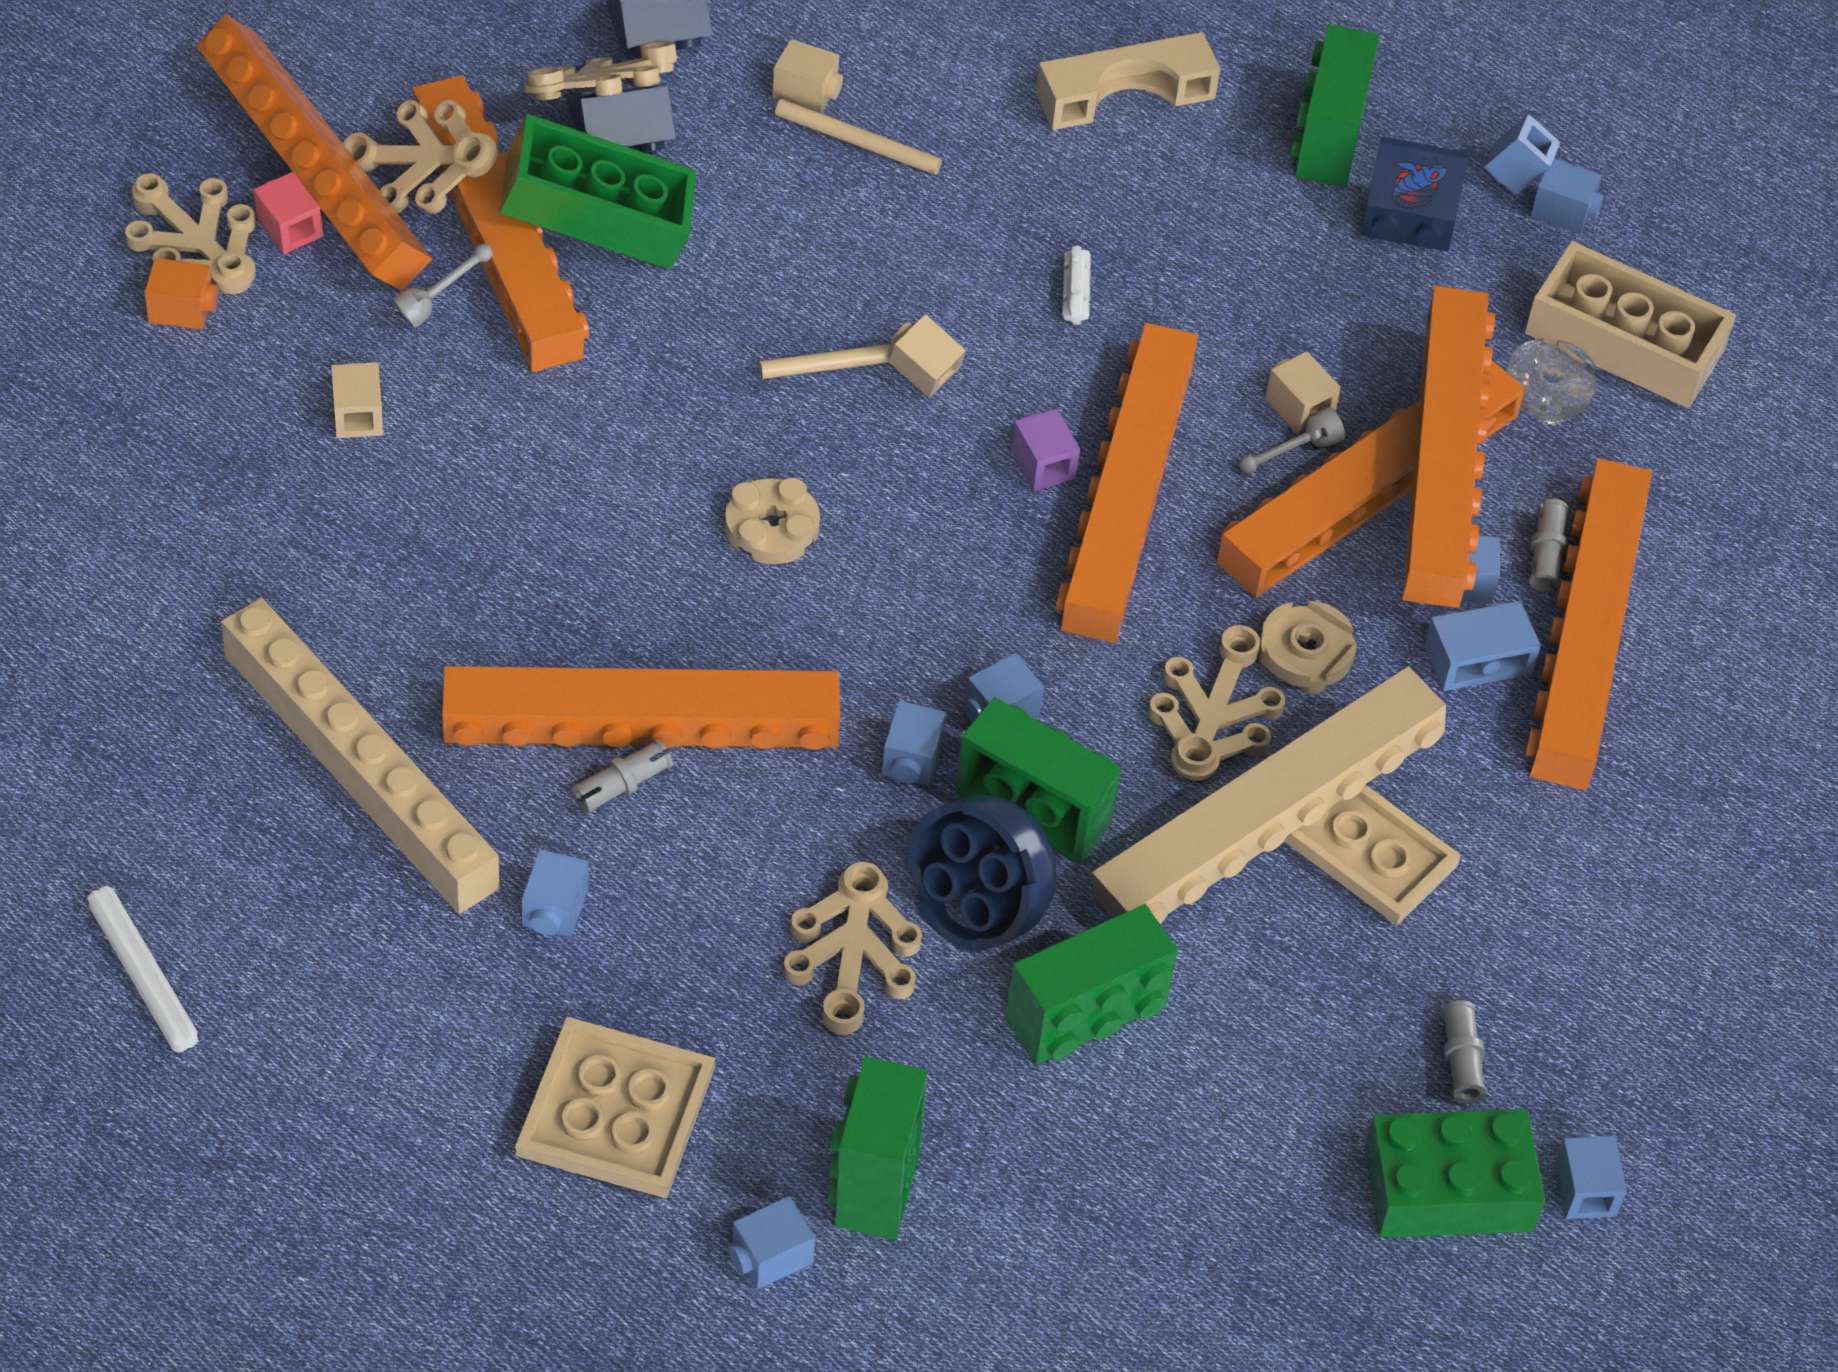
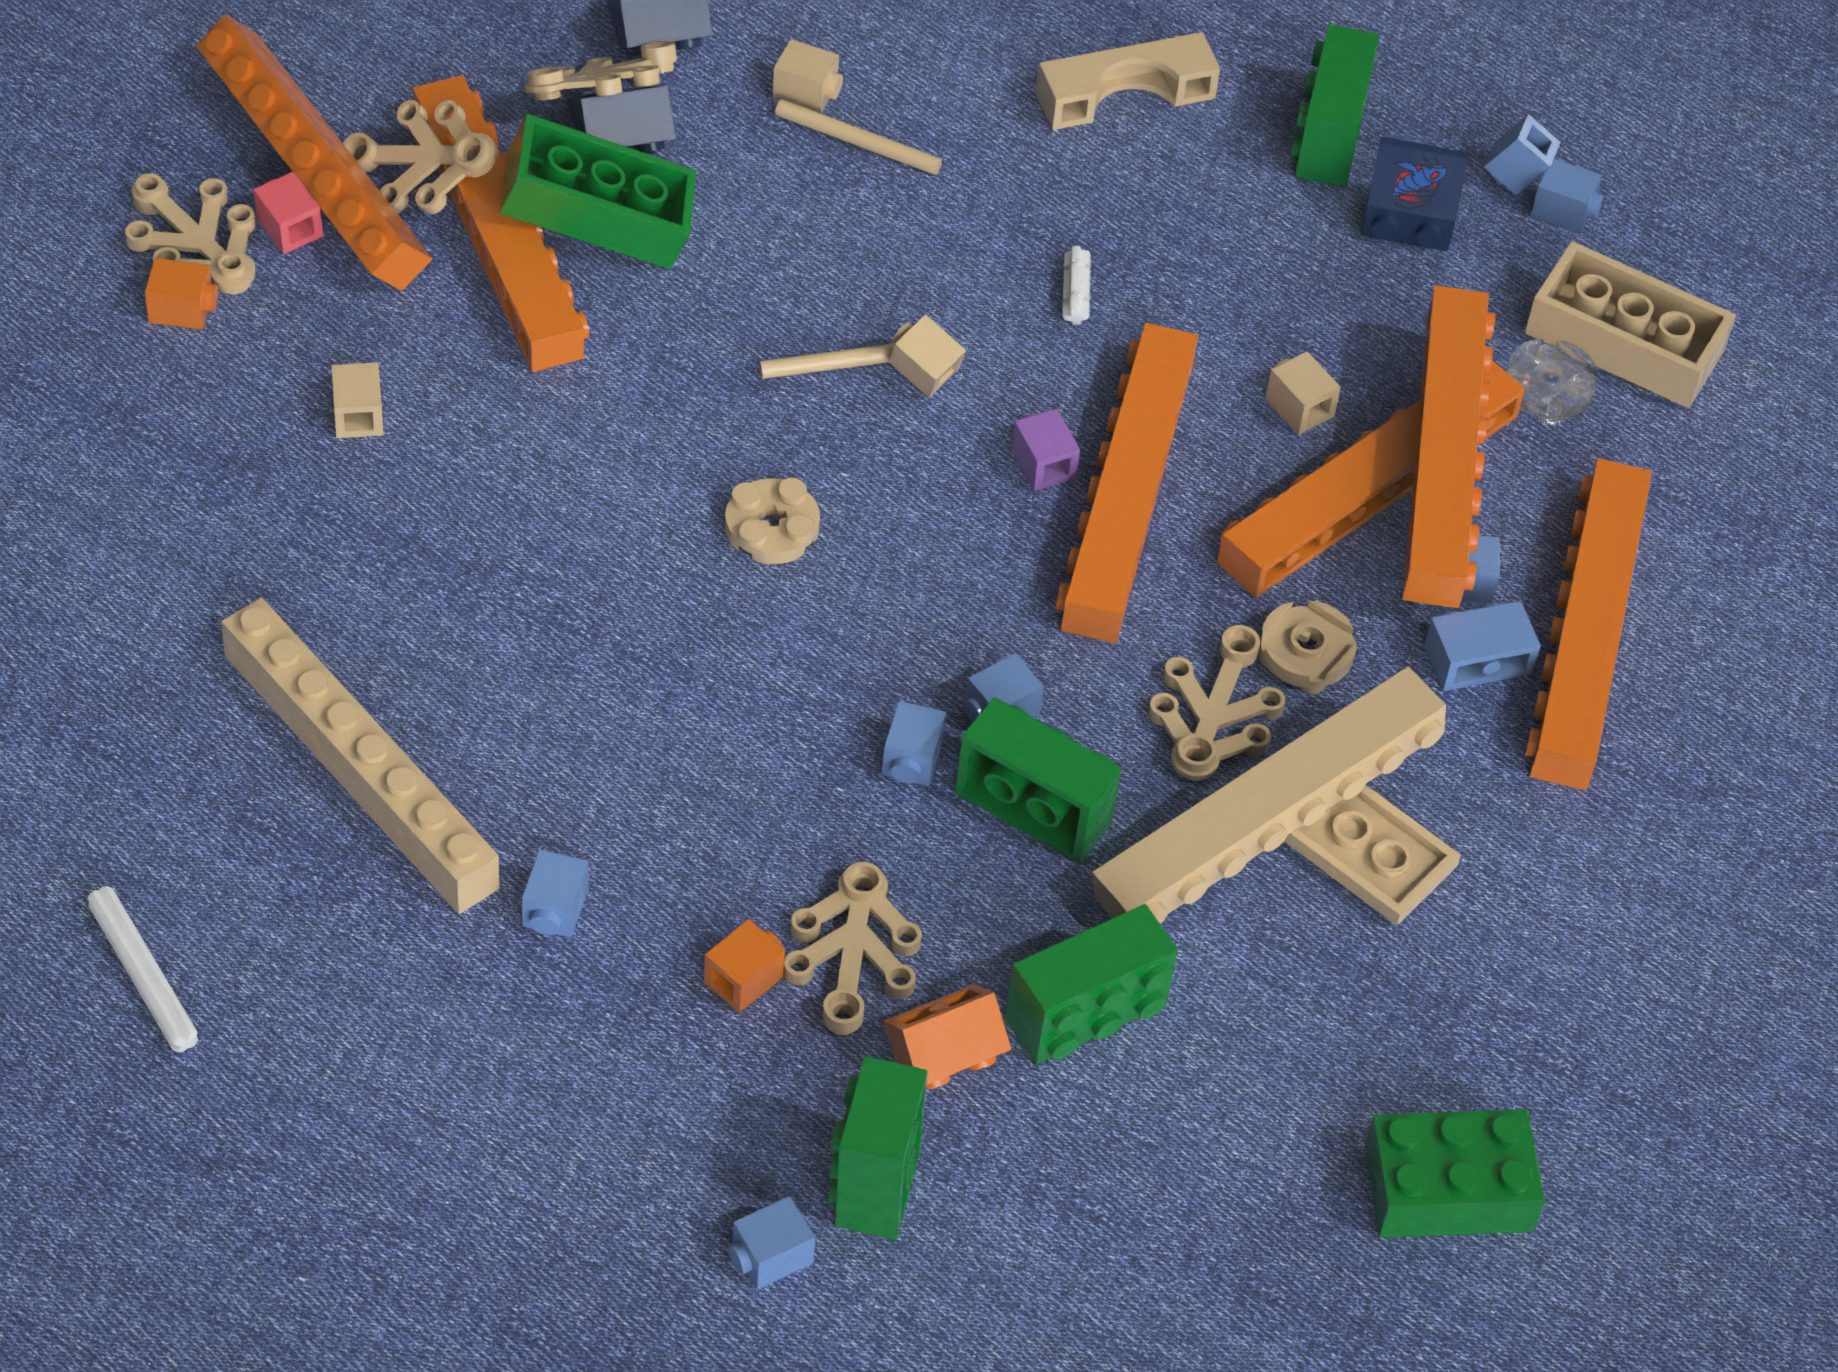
light grey hinge [392,243,493,329] -> none
orange brick [442,666,840,750] -> none
tan plate [516,1017,715,1199] -> none
light grey pin [572,739,673,814] -> none
dark blue cylinder [906,794,1056,951] -> none
light grey hinge [1239,407,1345,474] -> none
light grey pin [1443,1000,1486,1103] -> none
light grey pin [1529,498,1569,592] -> none
medium blue brick [1555,1133,1627,1219] -> none
none -> orange brick [704,919,785,1013]
none -> orange brick [883,984,1012,1089]

